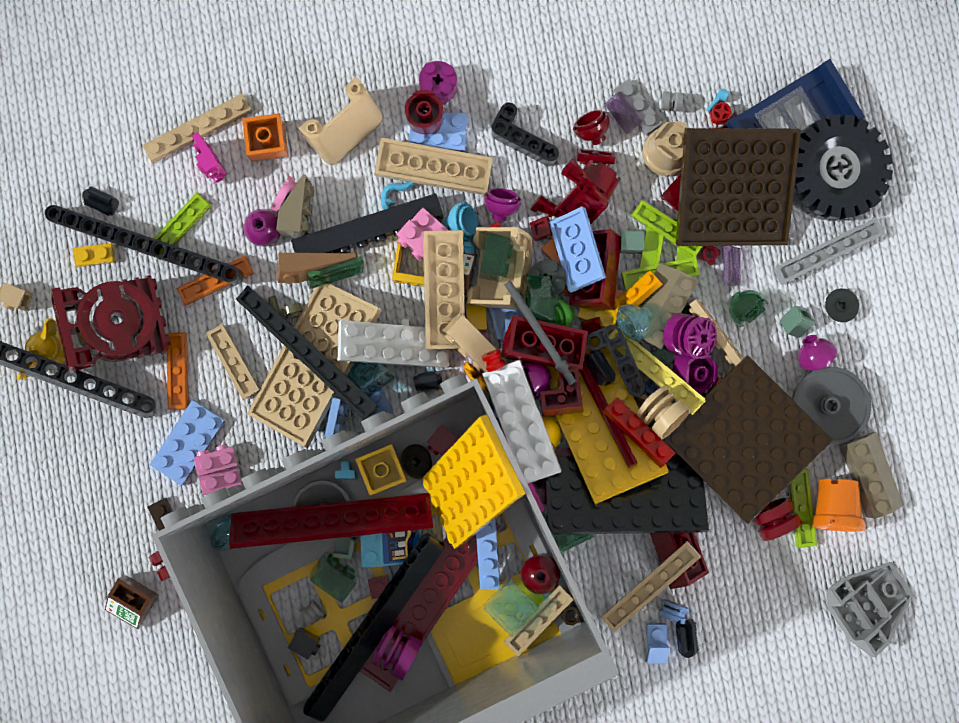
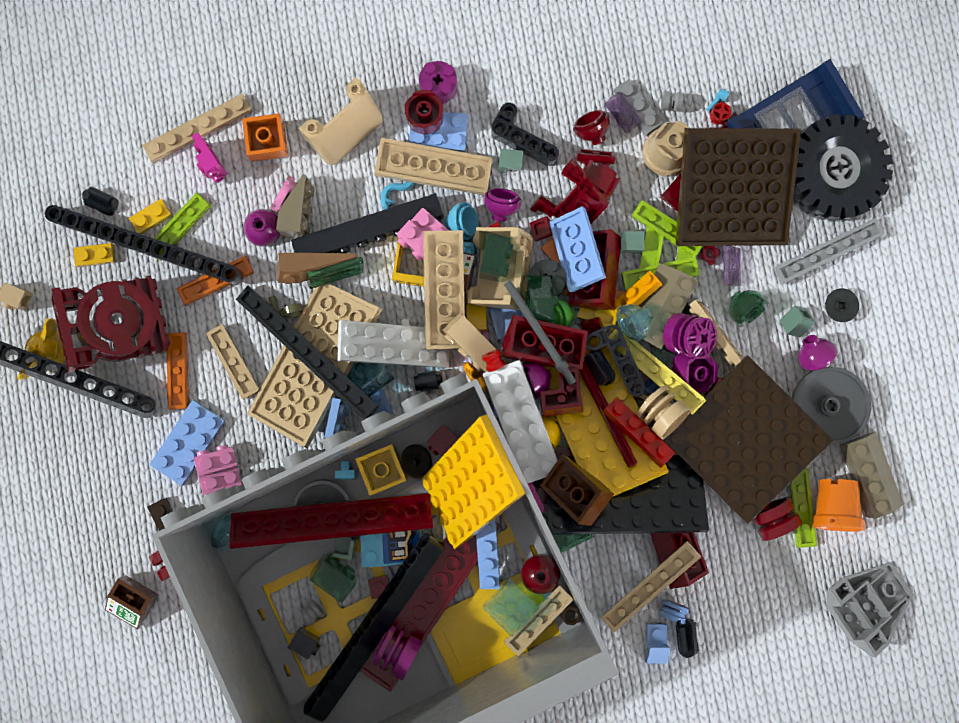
none -> yellow plate [129,198,173,234]
none -> sand green panel [498,148,523,173]
none -> reddish brown slope [540,454,614,526]

